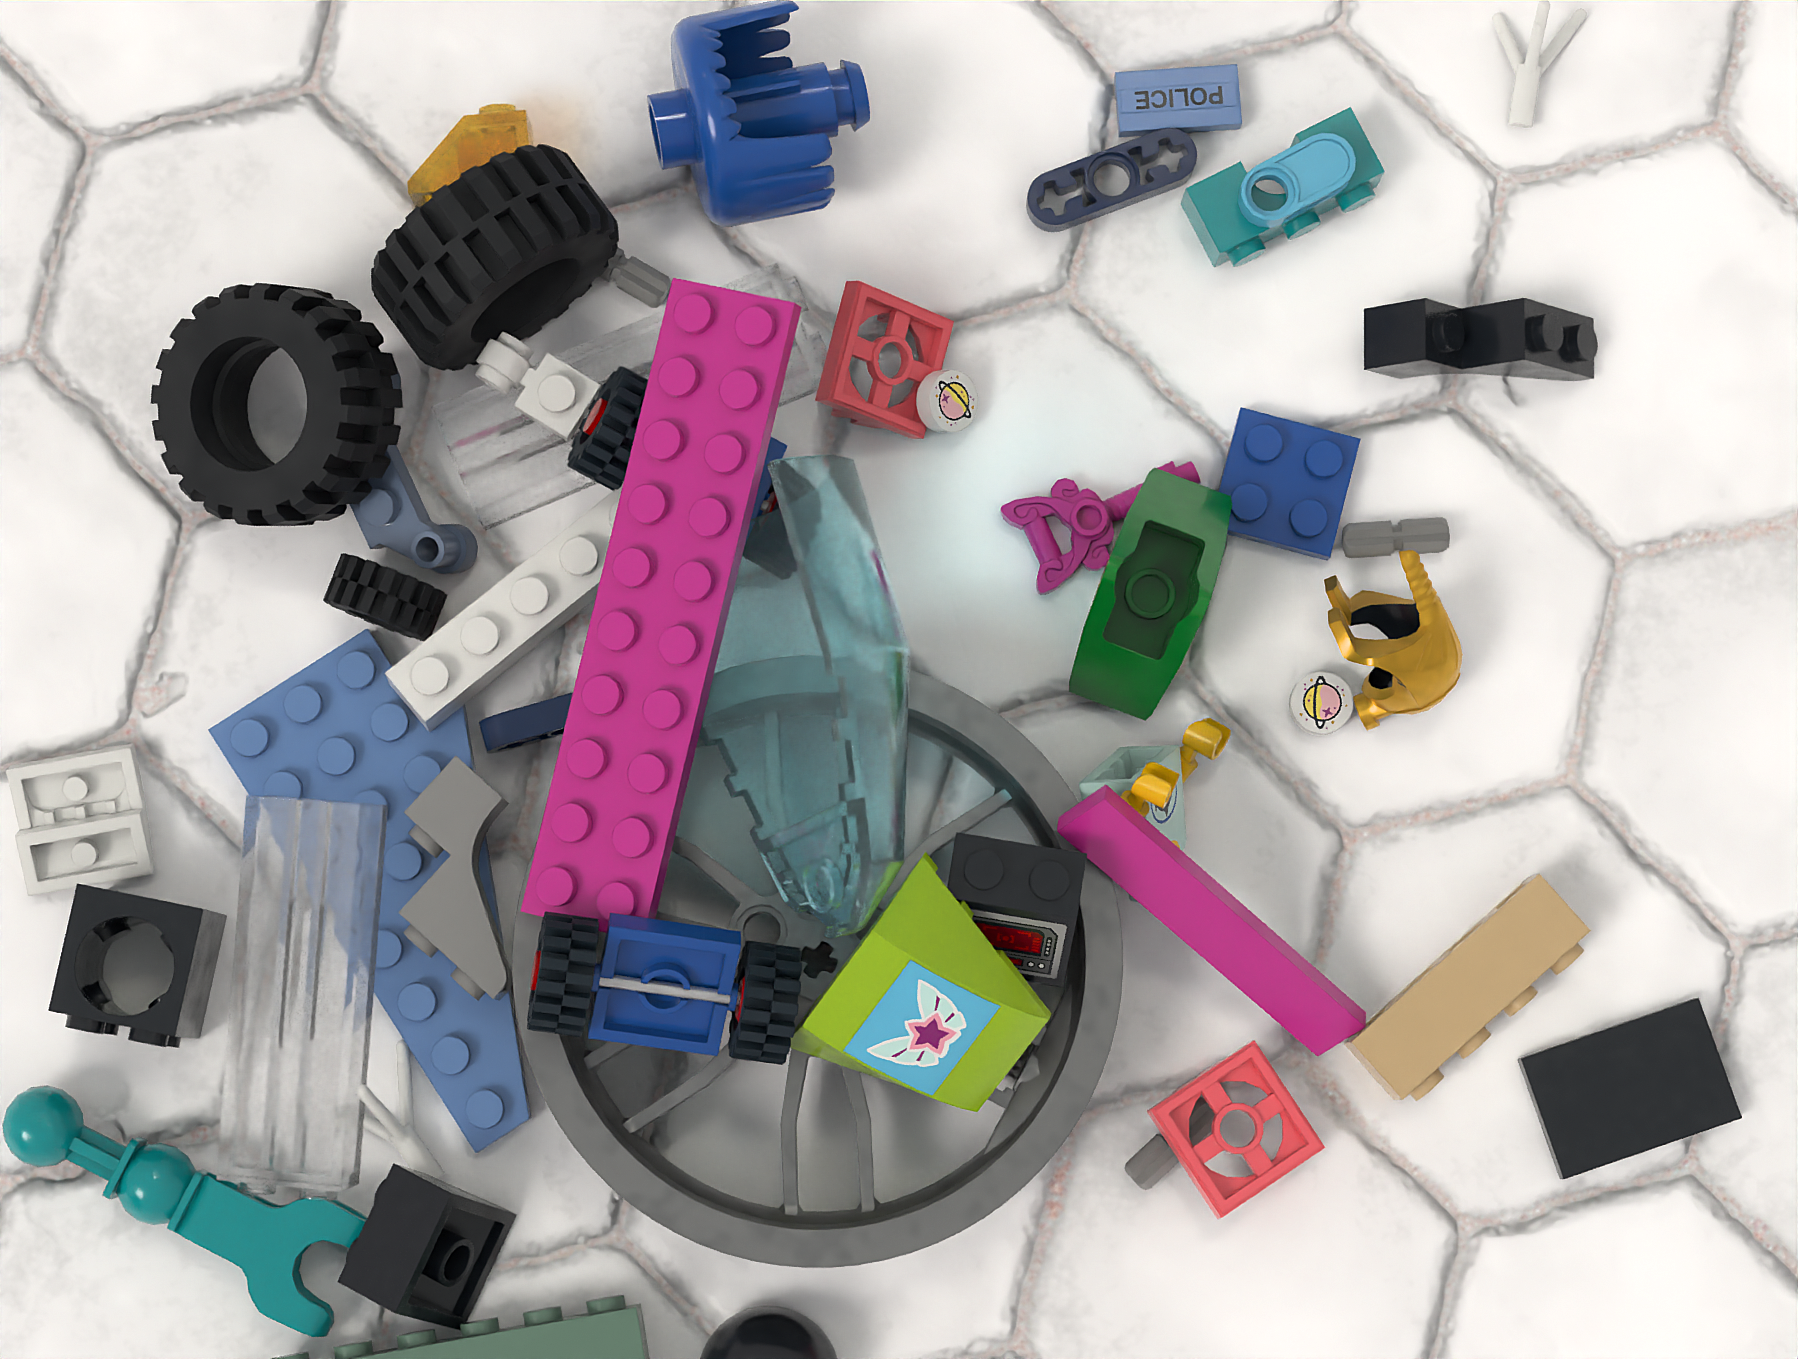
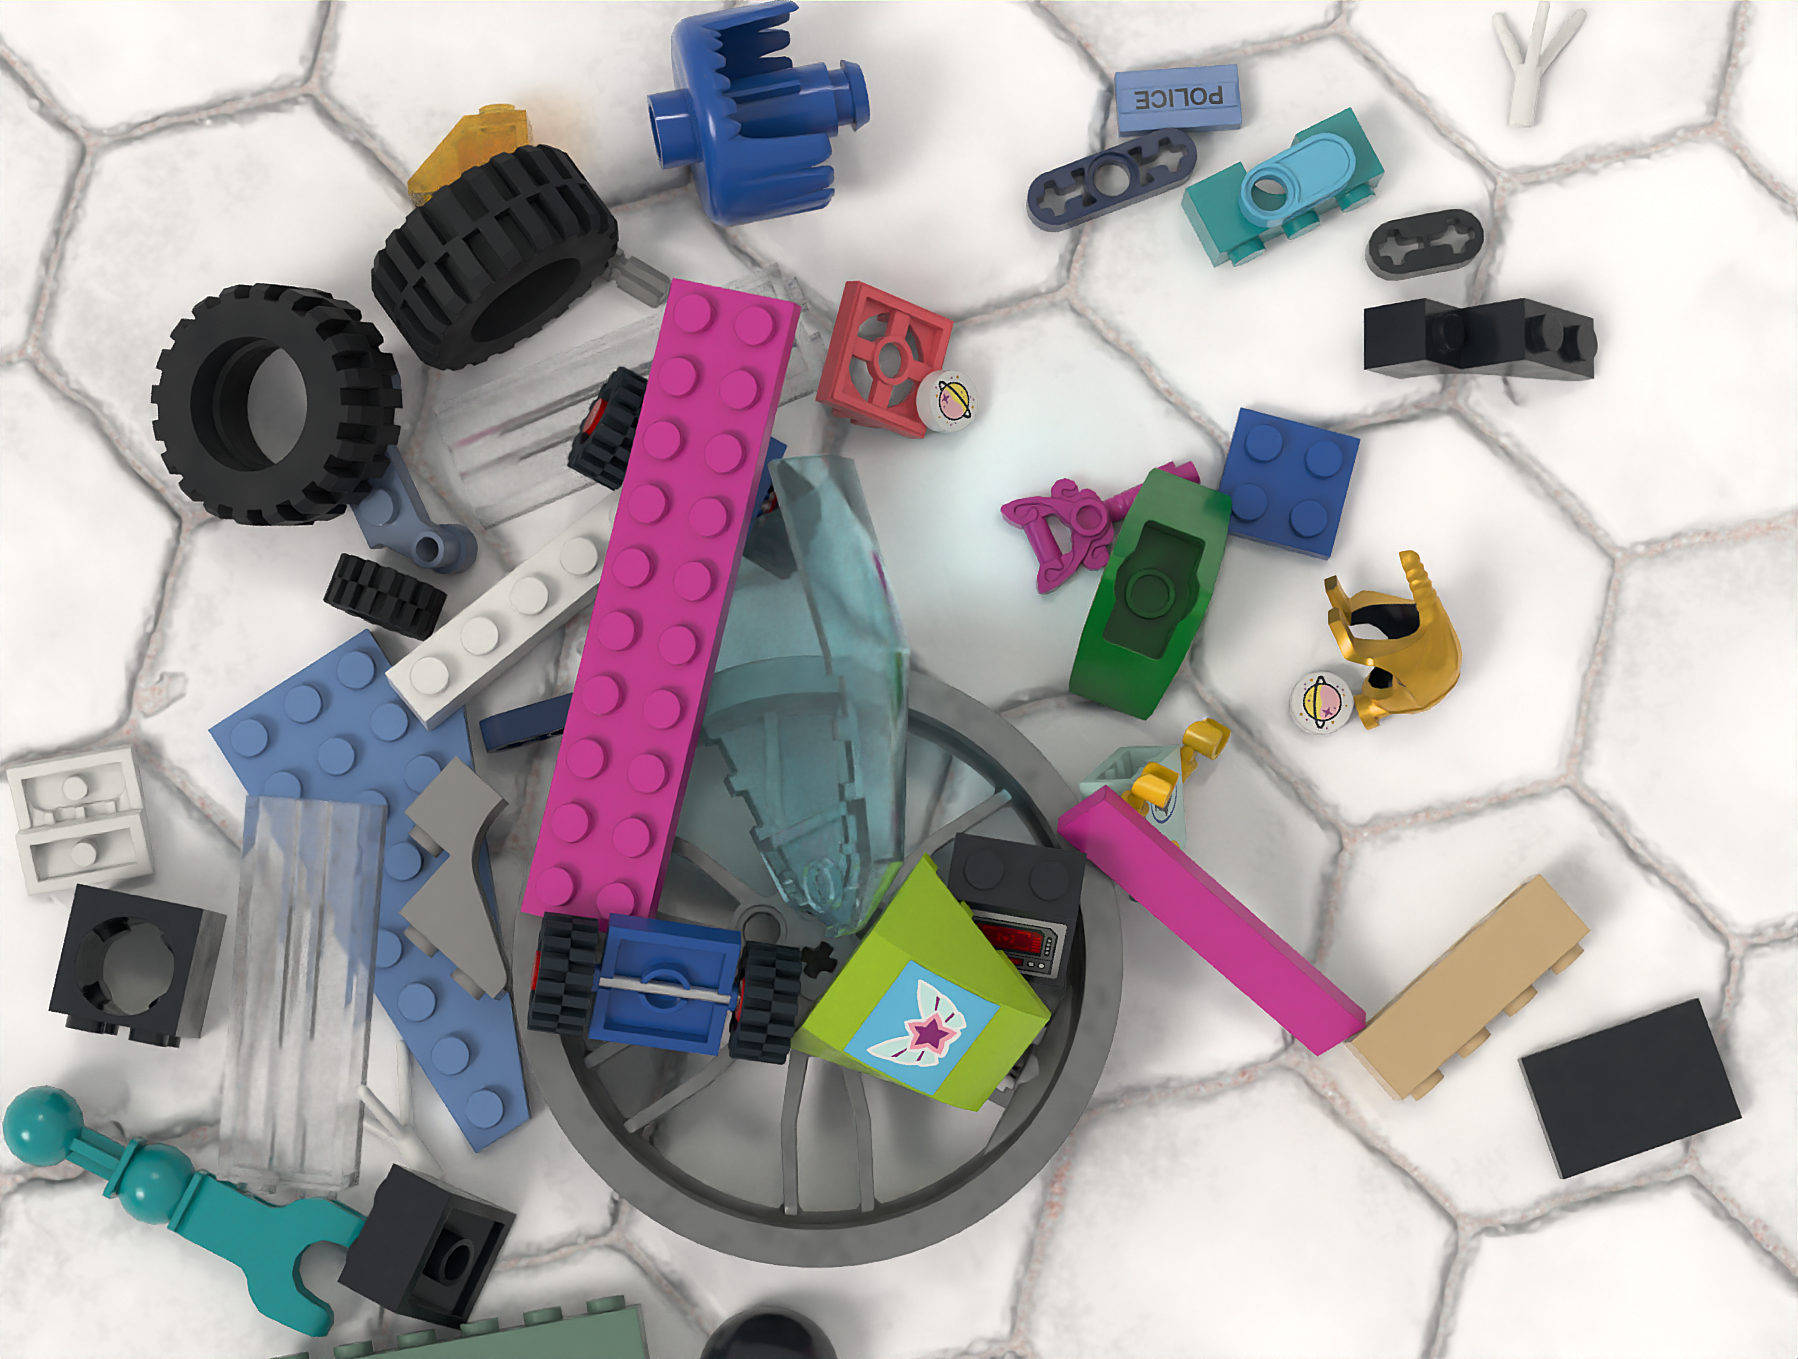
white plate [475,332,601,442] -> none
light grey piece [1124,1097,1215,1190] -> none
coral piece [1147,1040,1325,1219] -> none
light grey piece [1342,517,1450,558] -> none
none -> black beam [1365,209,1484,281]

